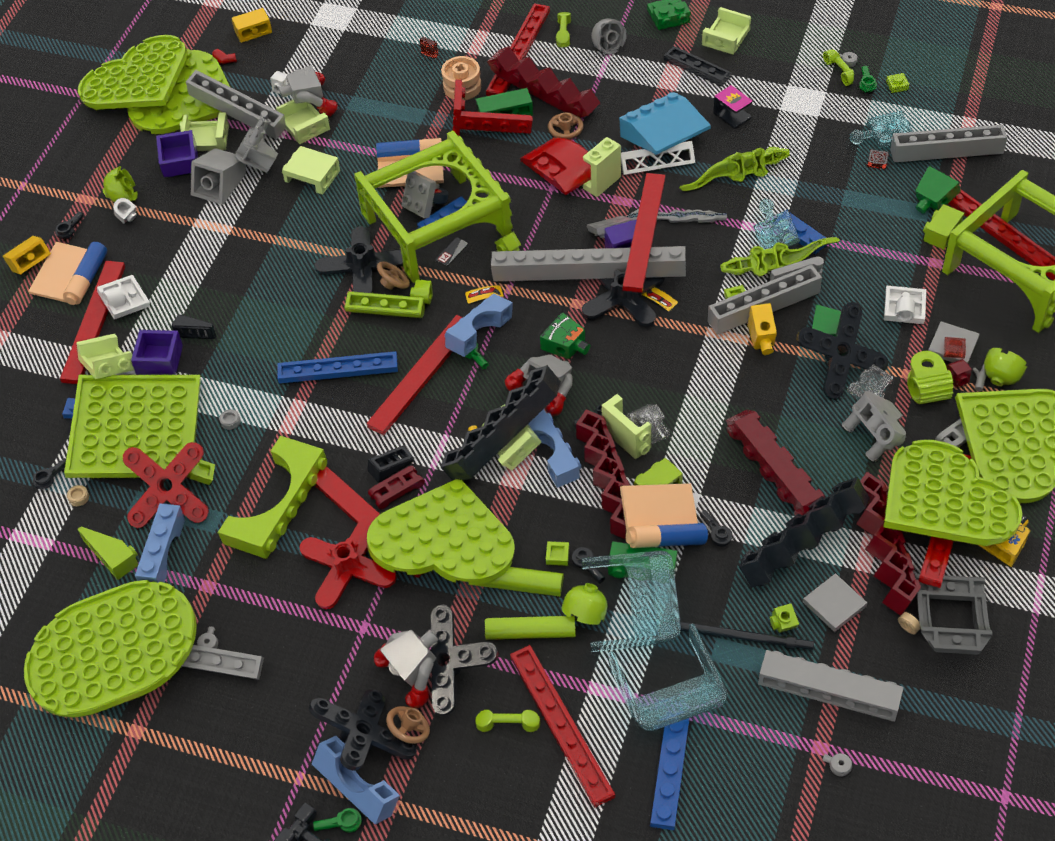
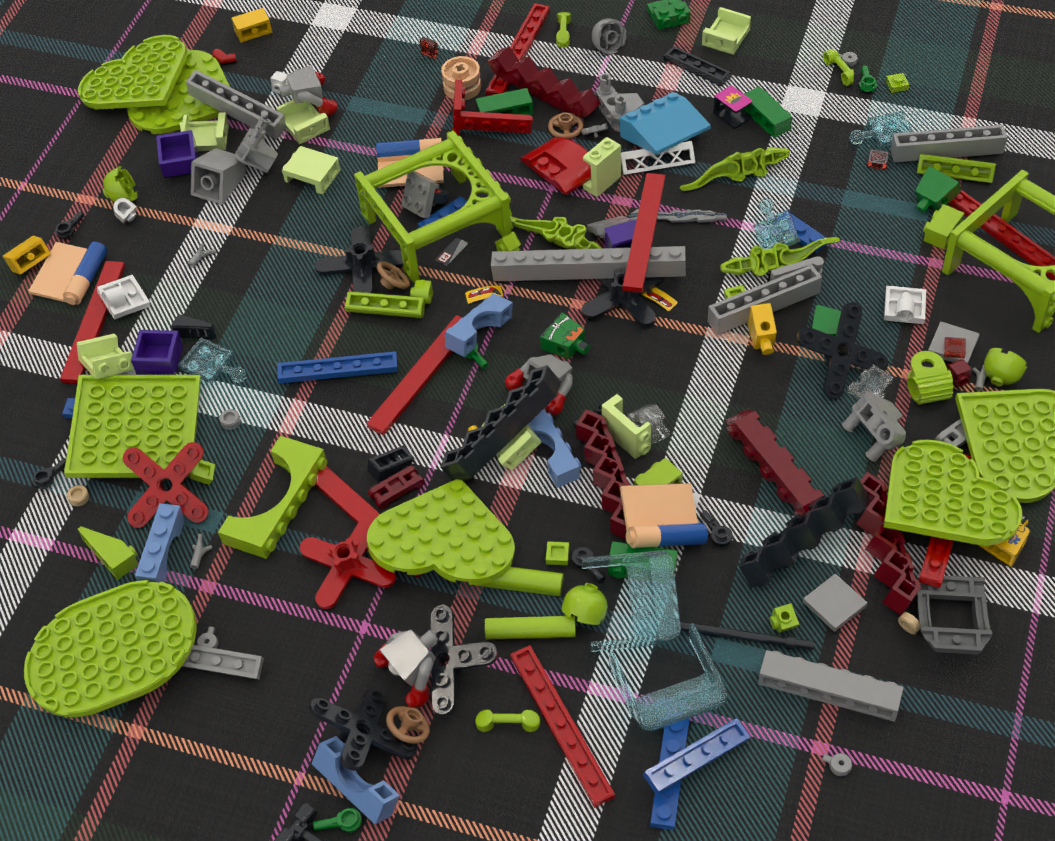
none -> clear light blue plate [178,338,247,384]
none -> light grey bar [188,243,216,267]
none -> light grey bar [190,534,212,569]
none -> lime animal [510,216,602,249]
none -> light grey piece [581,123,608,137]
none -> light grey piece [594,73,644,132]
none -> plate [643,718,750,795]
none -> green brick [743,86,792,138]
none -> lime brick [917,154,996,183]

